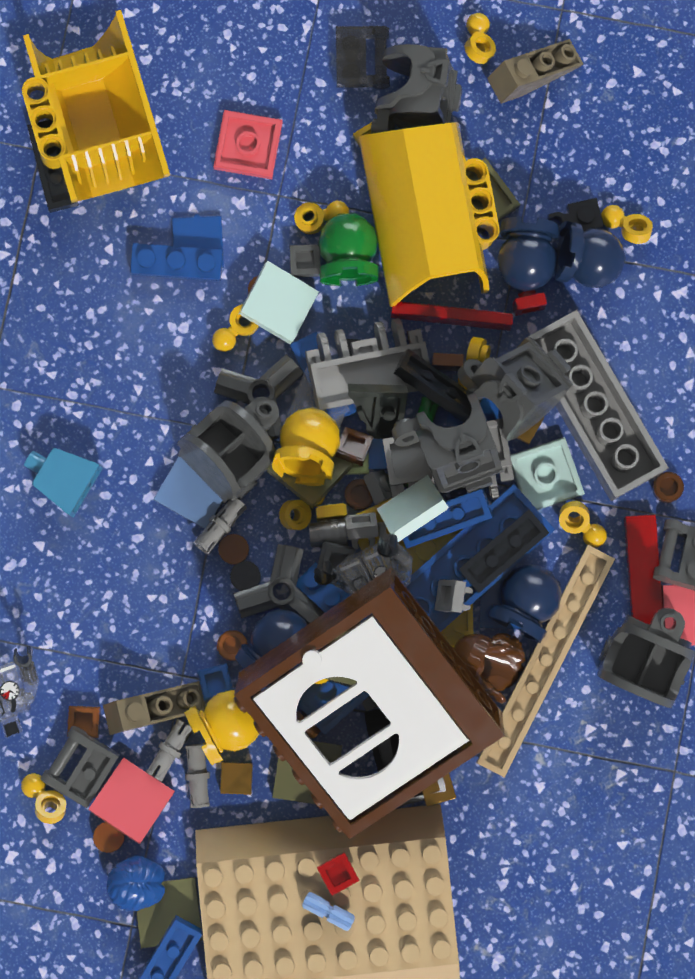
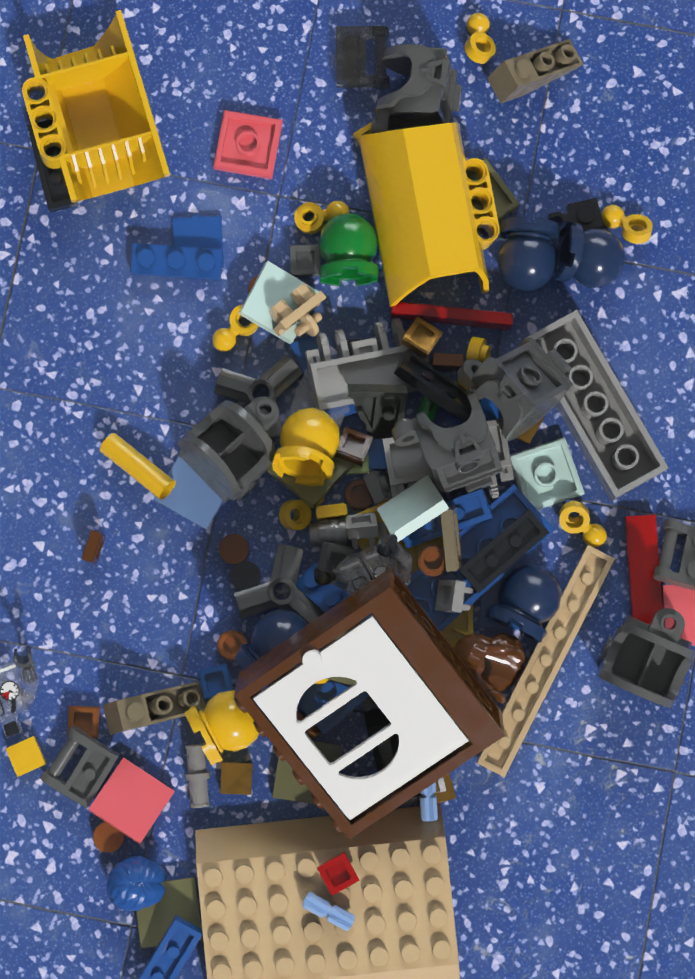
yellow plate [21,773,66,824] -> none
dark azure torso [24,448,103,518] -> none
light grey pin [145,718,193,782] -> none
light grey pin [193,498,247,555] -> none
red plate [512,290,547,316] -> none
reddish brown tile [652,472,684,503] -> none
none -> yellow tile [5,736,47,777]
none -> reddish brown tile [81,530,105,564]
none -> yellow piece [100,433,176,500]
none -> tan hips [269,283,327,337]
none -> pearl gold tile [400,316,443,359]
none -> dark orange tile [417,545,446,577]
none -> light blue piece [419,782,438,822]
none -> dark tan tile [441,505,462,572]

